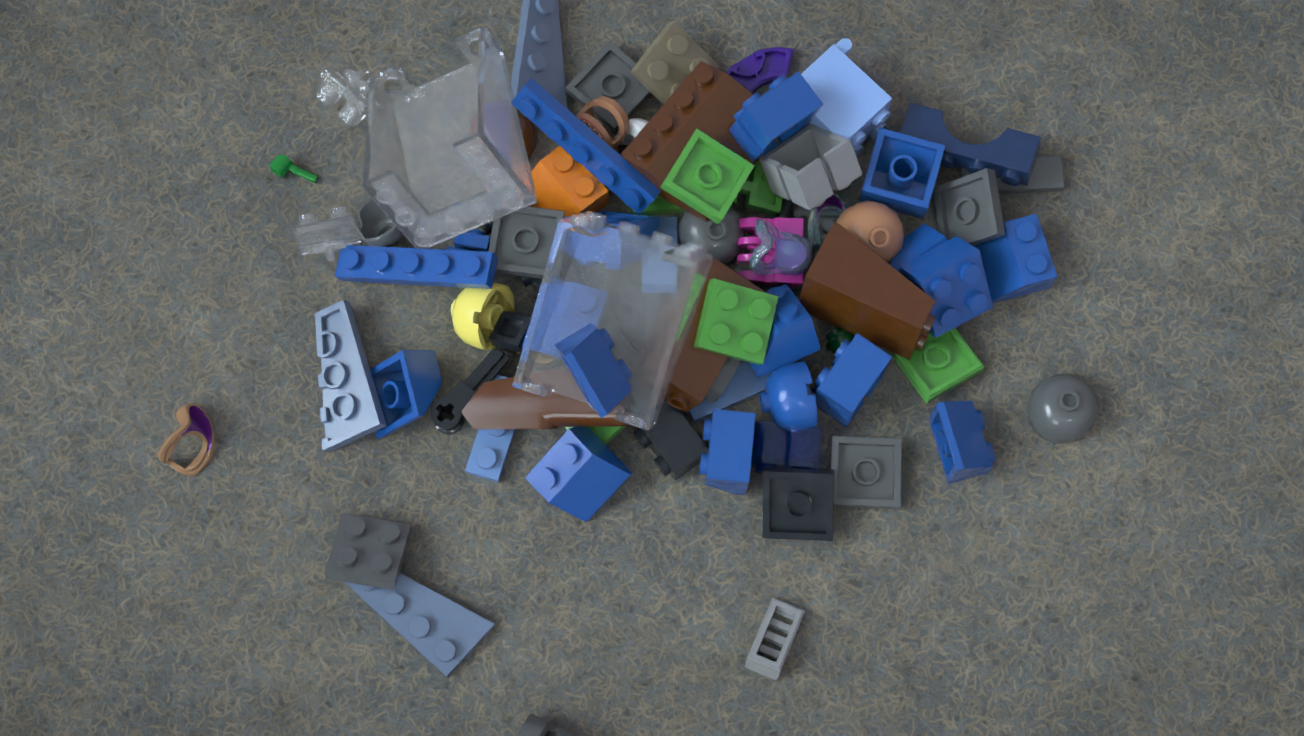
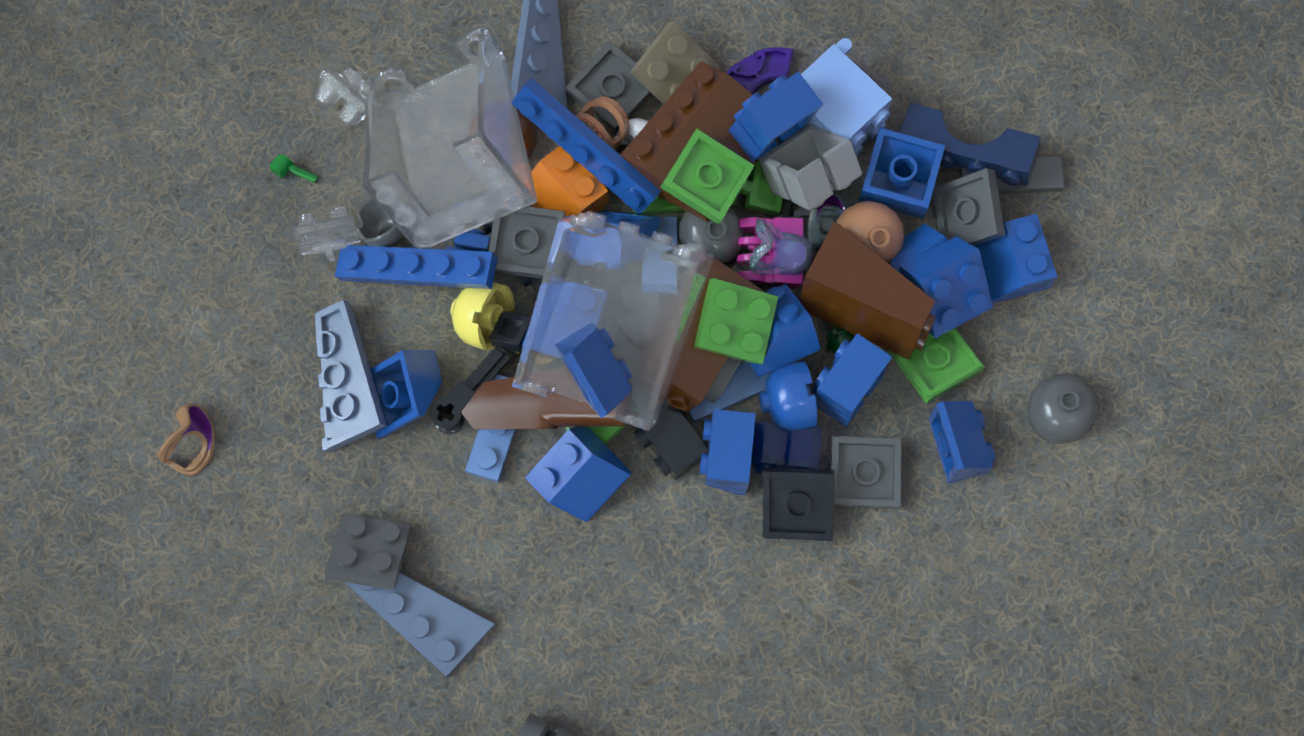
light grey slope [745,598,805,680] -> none

